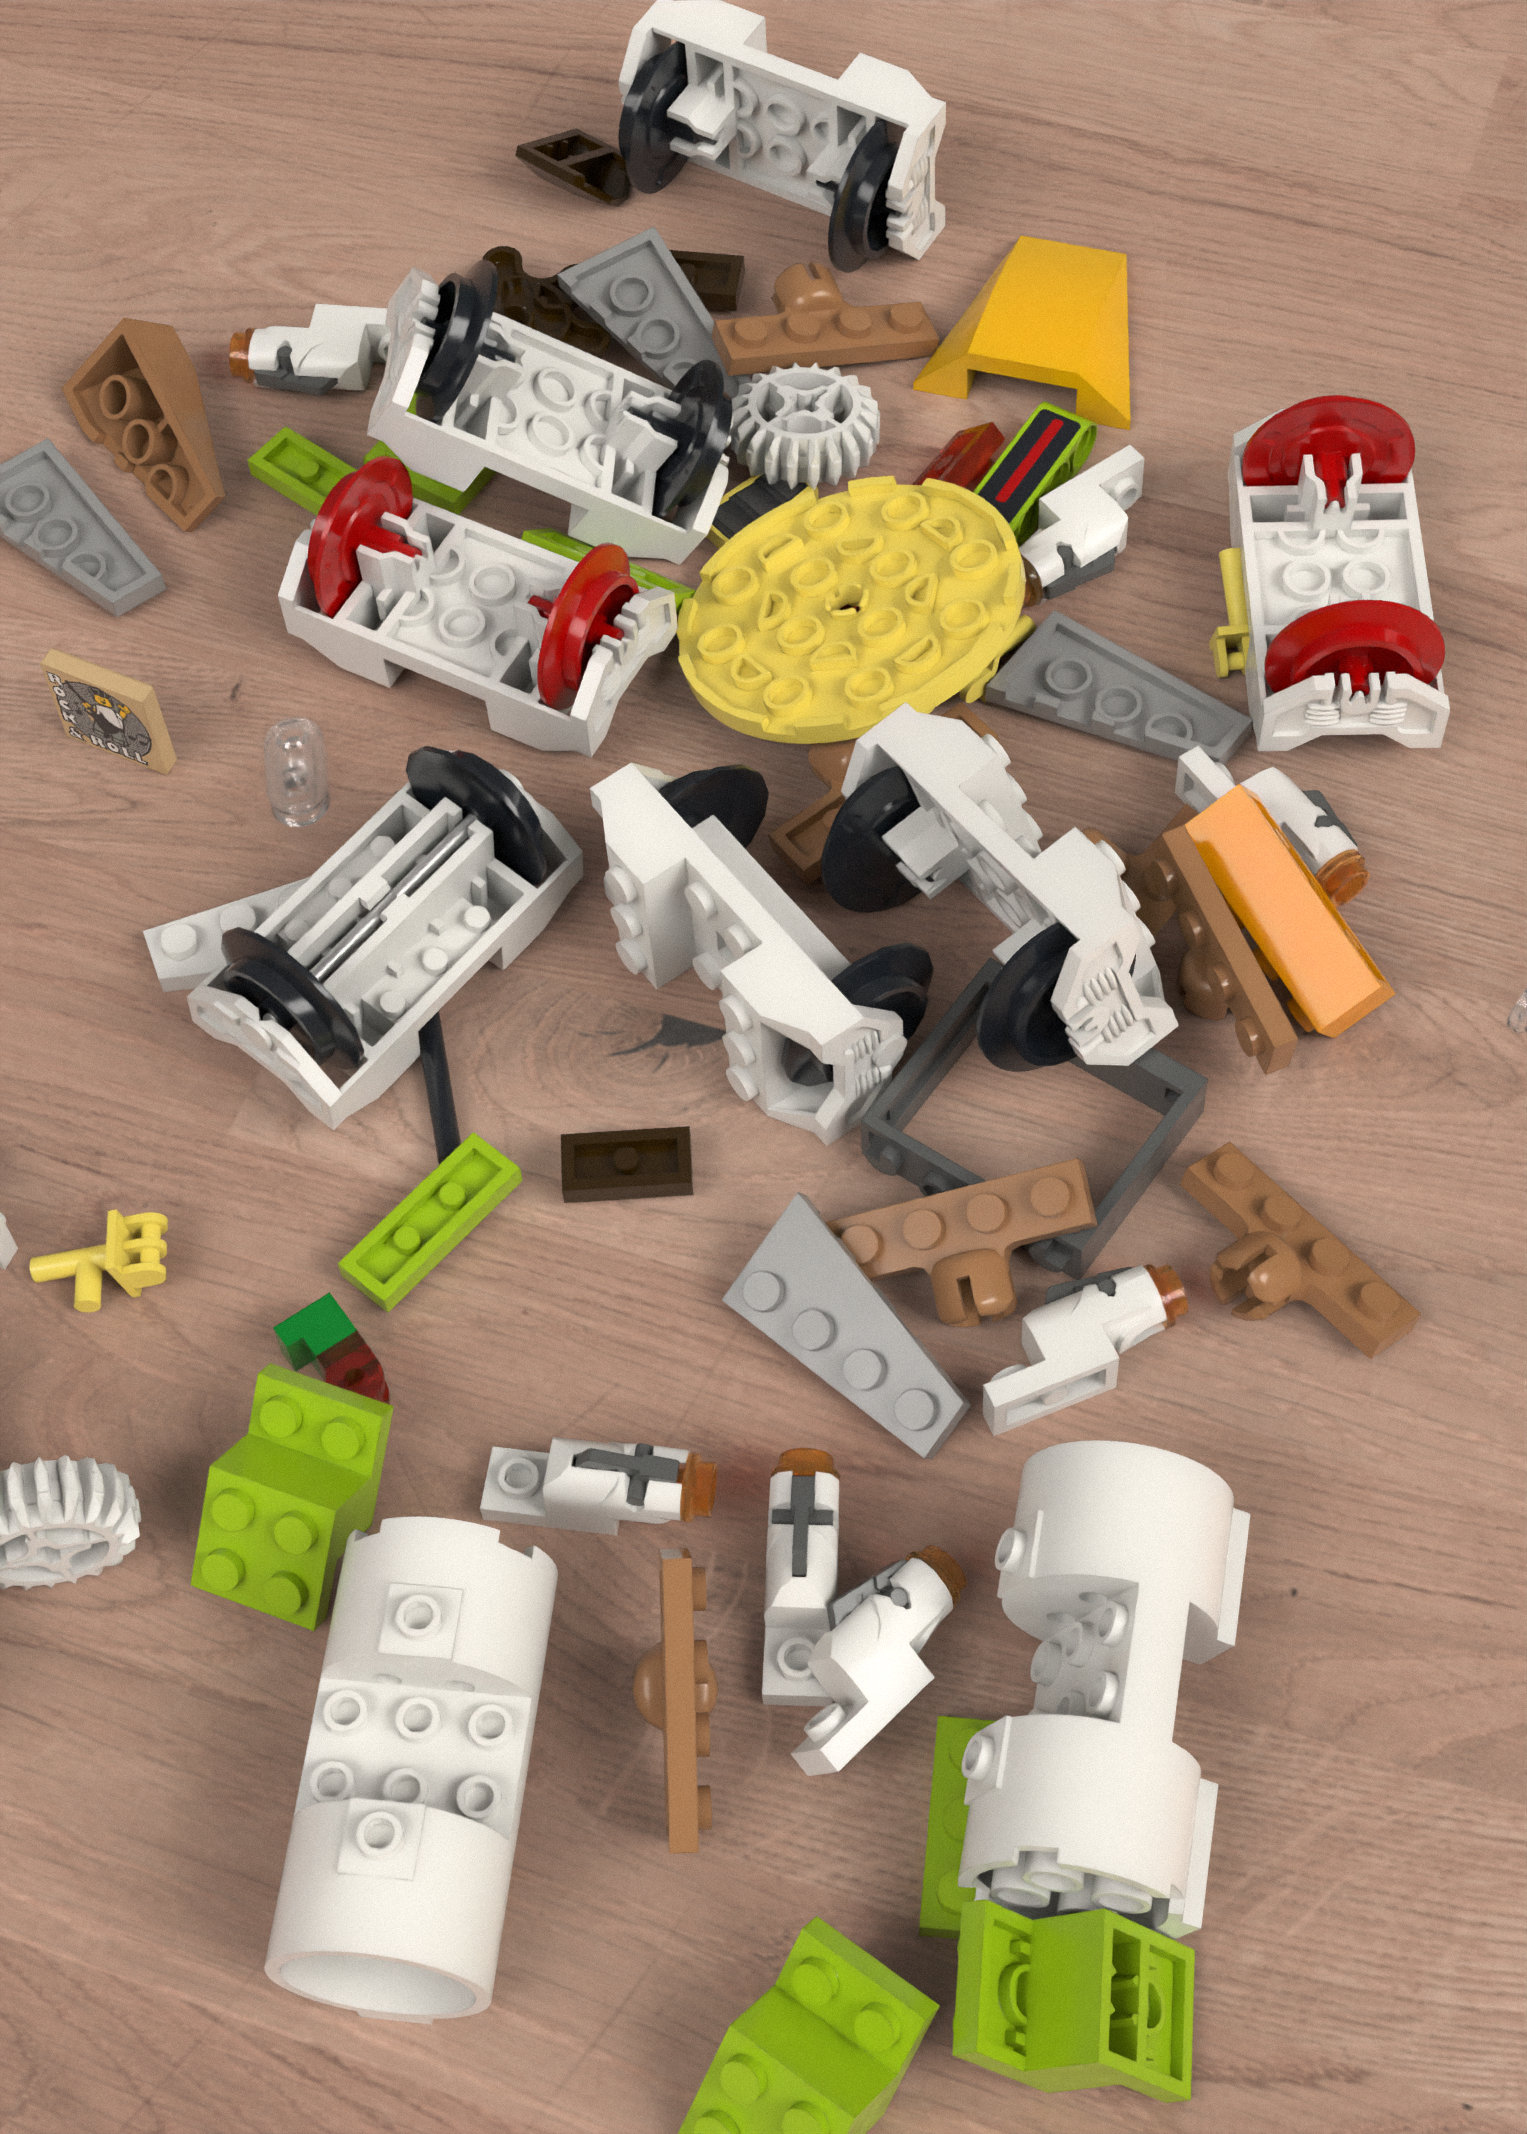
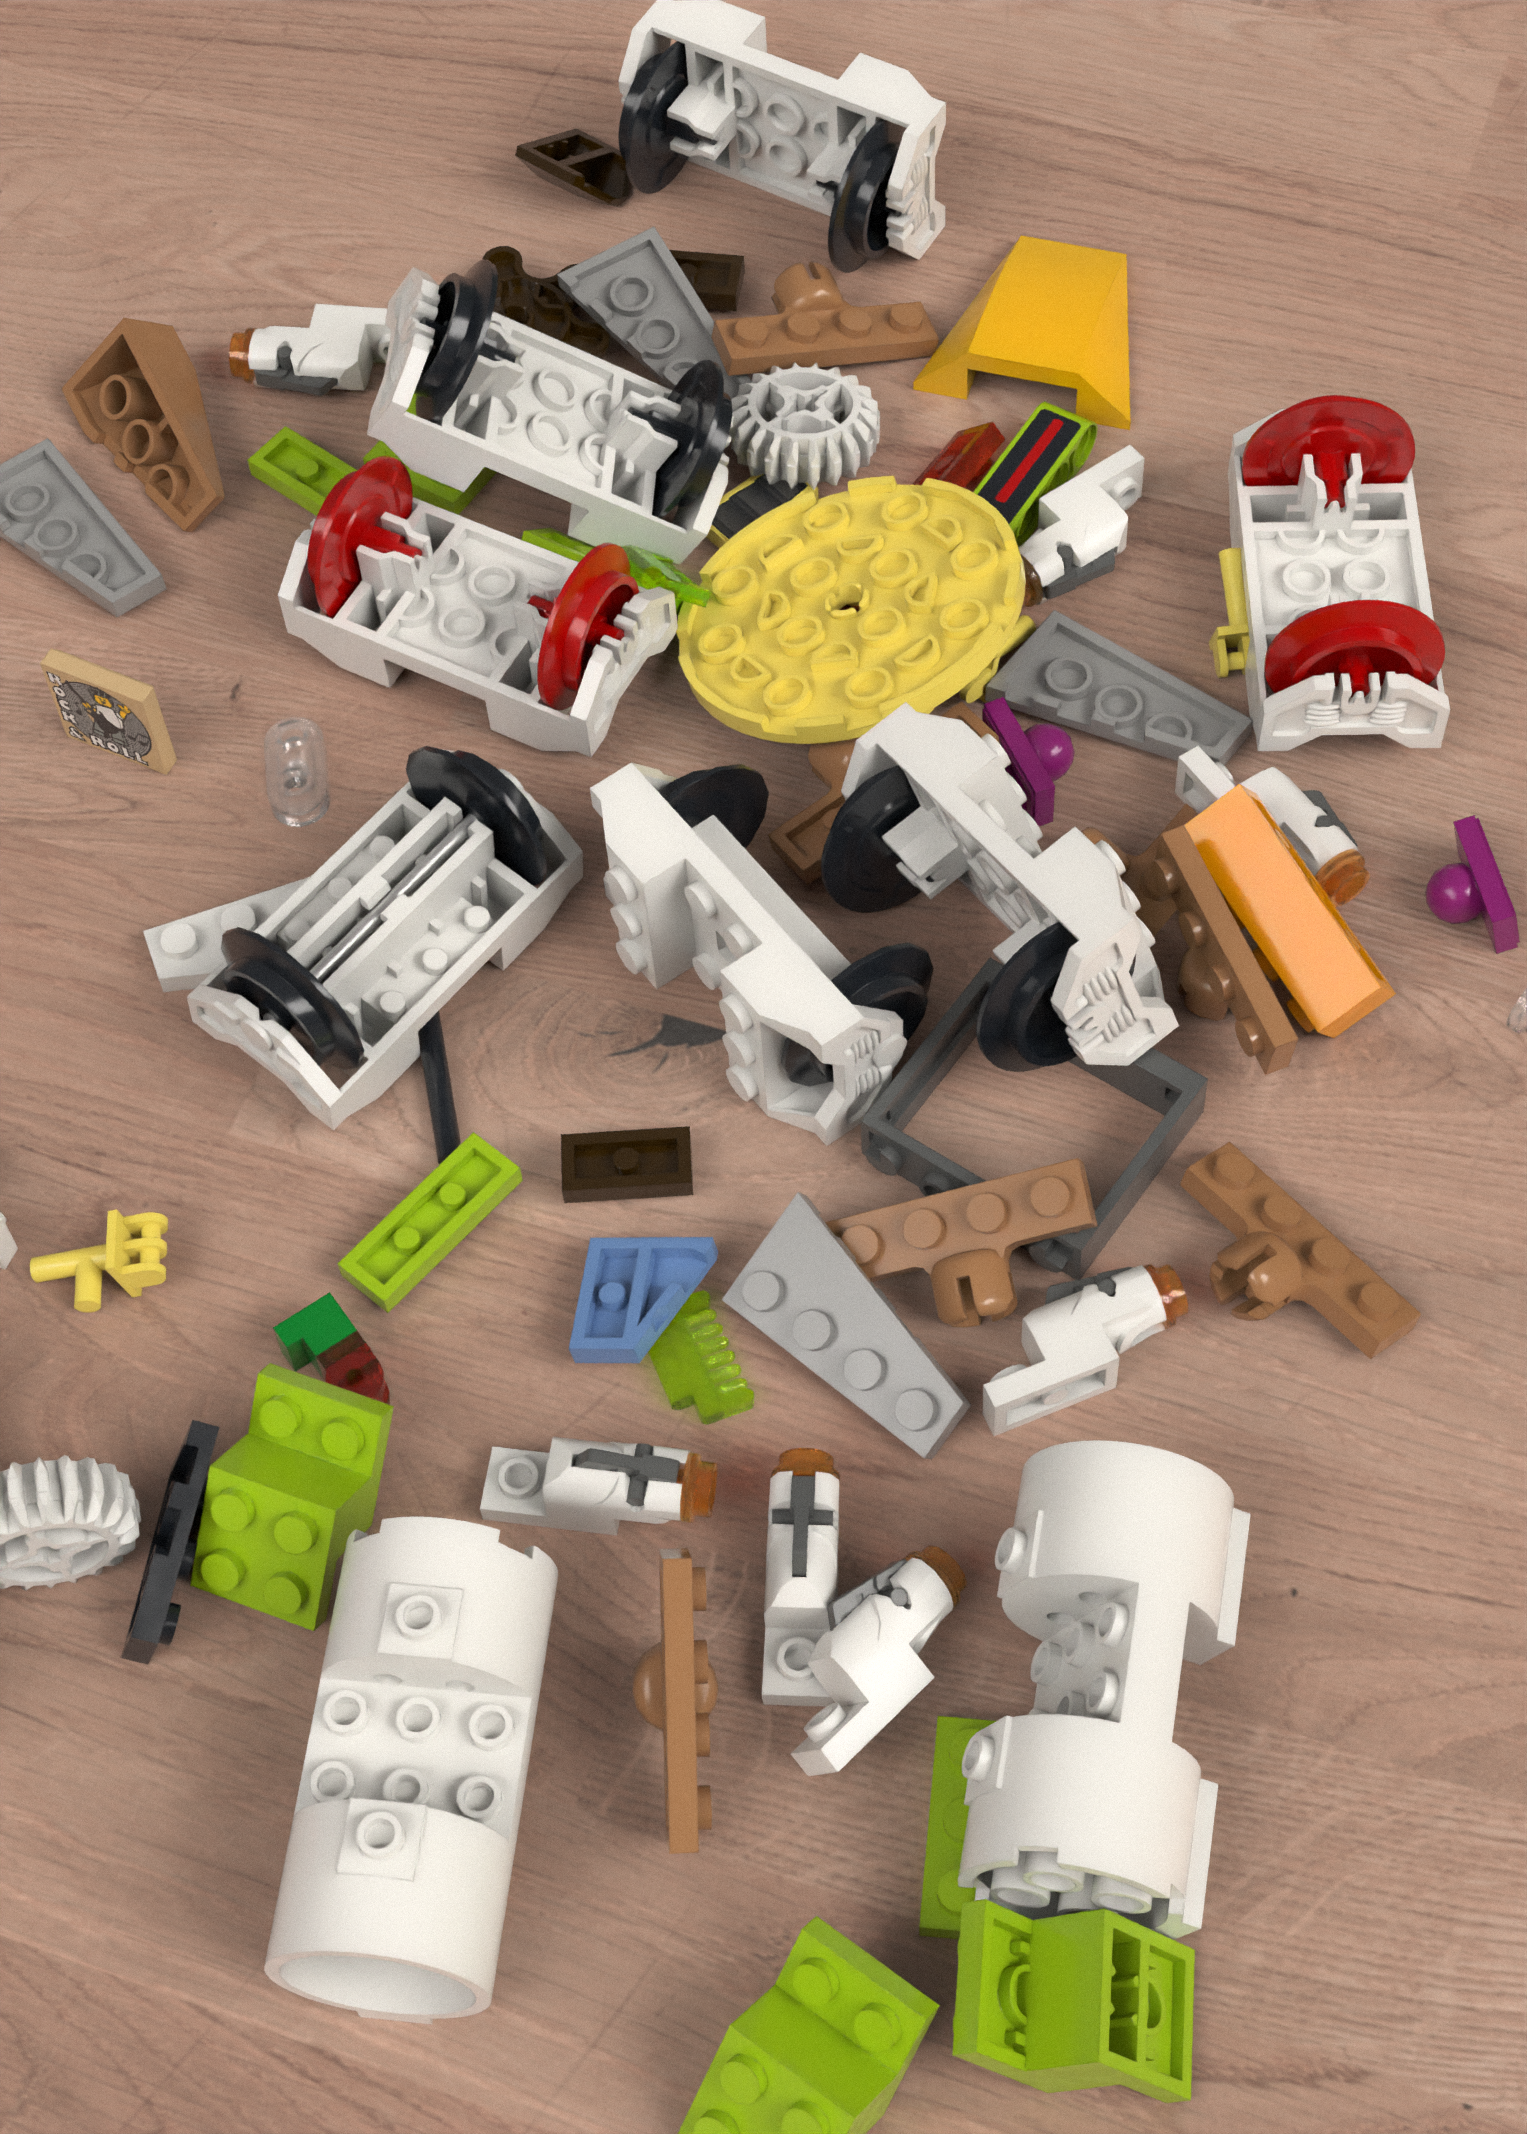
none -> black wing [121,1420,220,1665]
none -> medium blue wing [569,1237,718,1363]
none -> clear neon green piece [622,545,712,607]
none -> clear neon green piece [648,1290,754,1425]
none -> magenta tile [982,697,1075,827]
none -> magenta tile [1425,815,1520,954]

